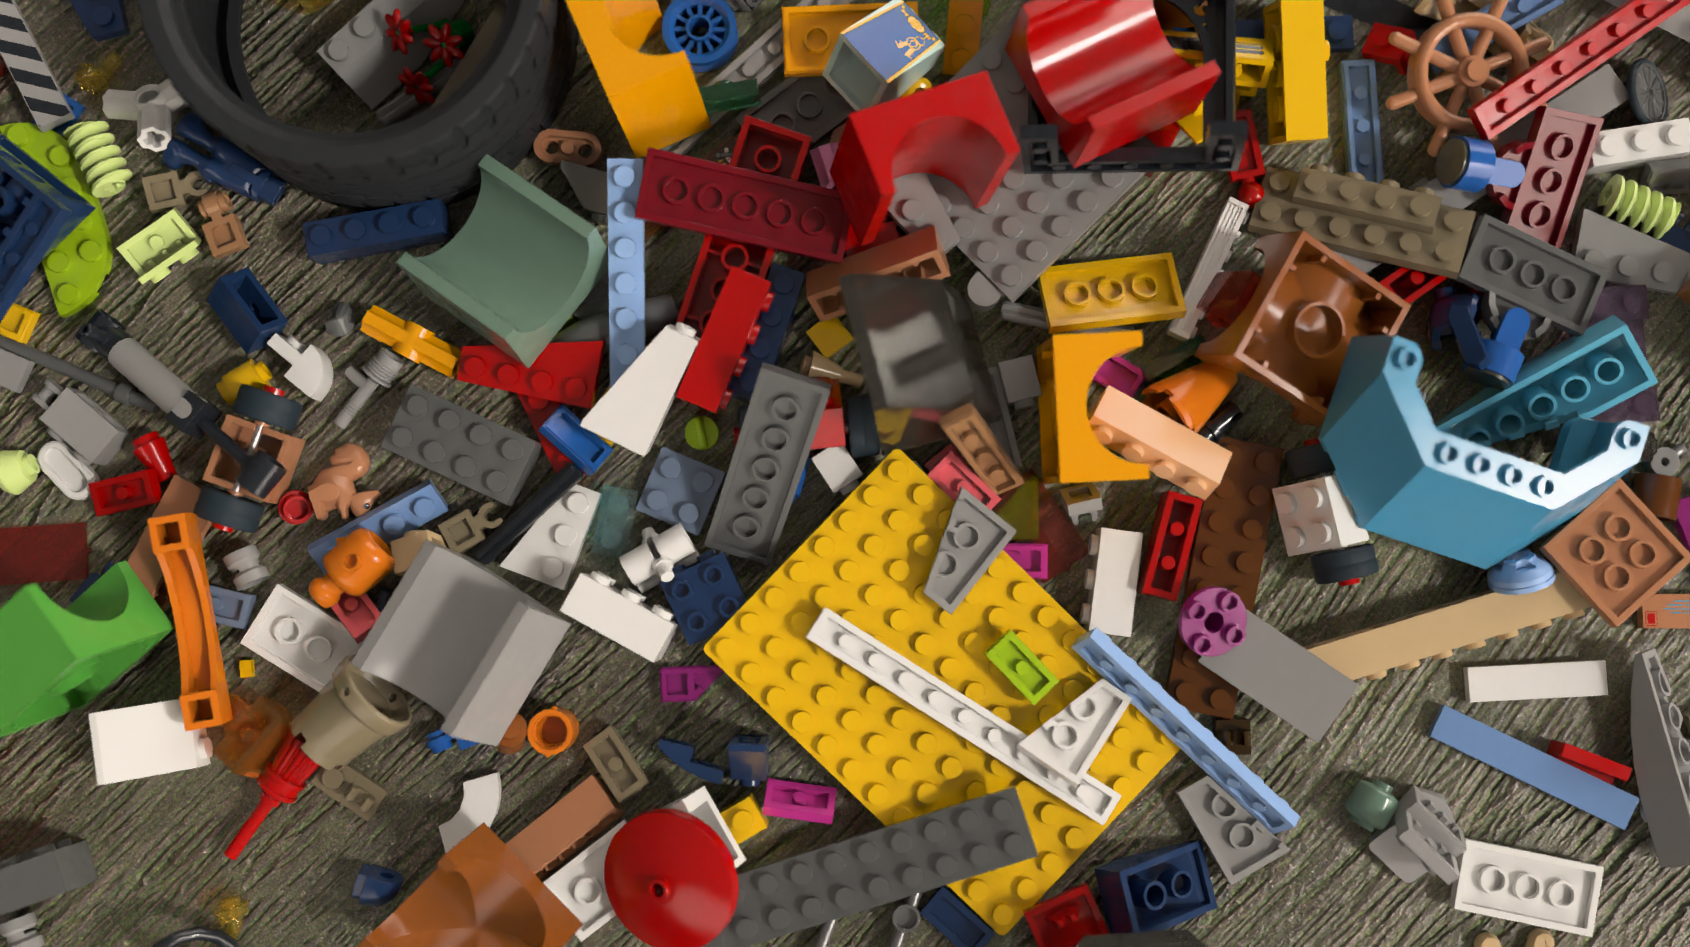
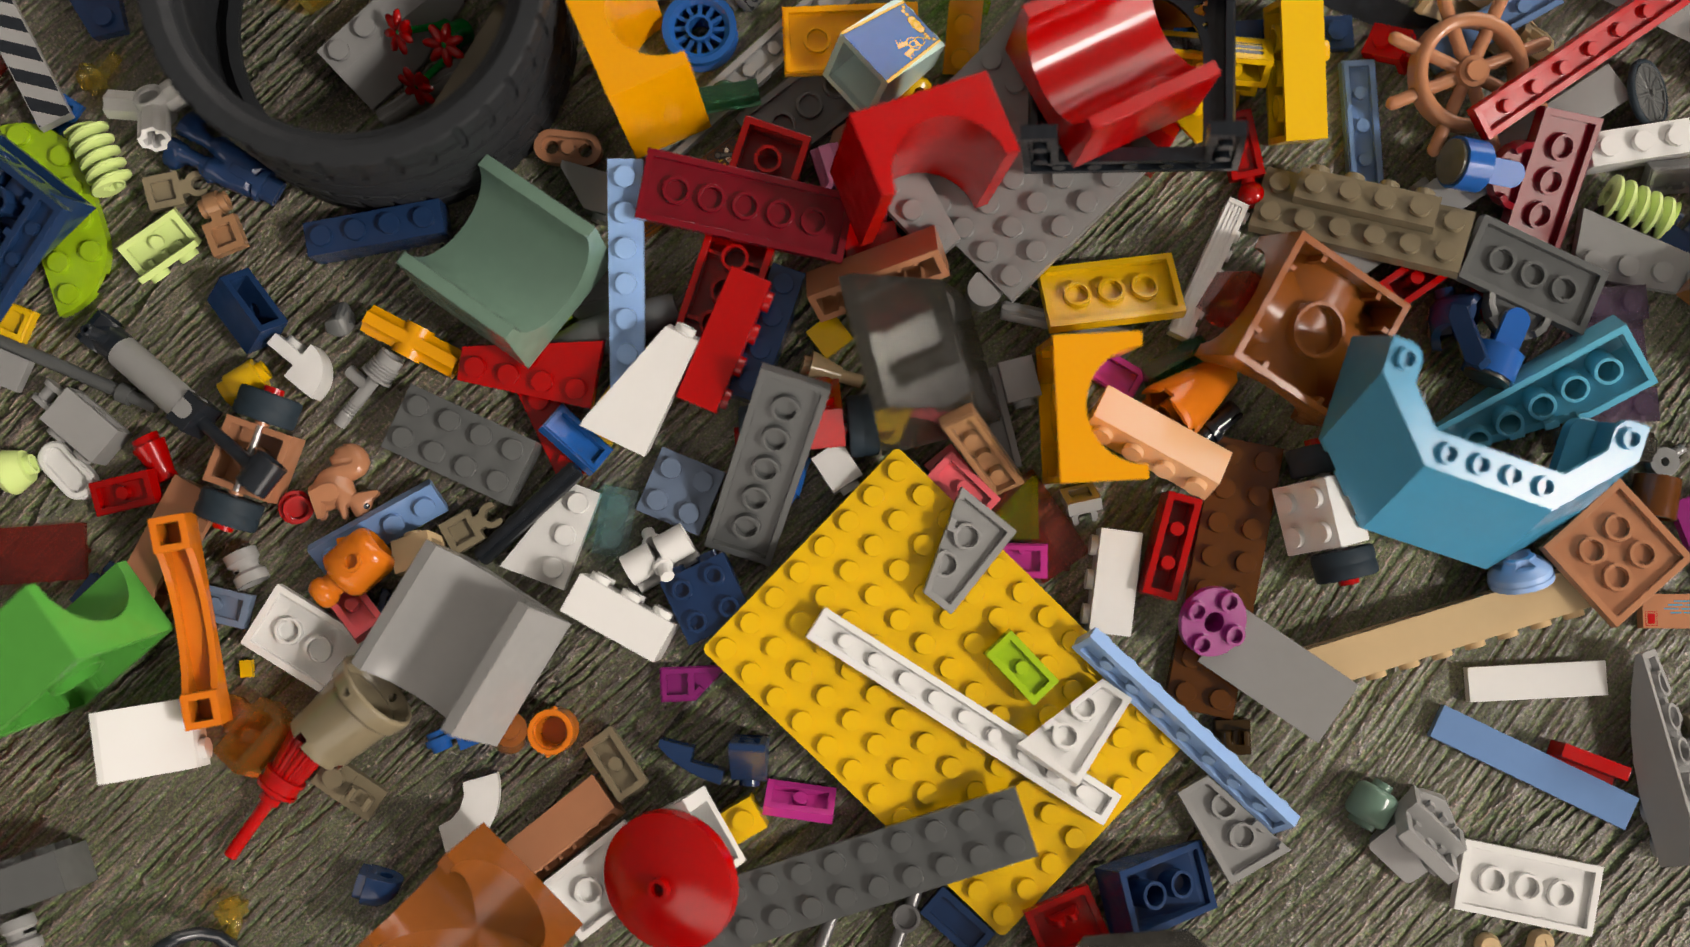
lime tile [685,416,719,451] -> none

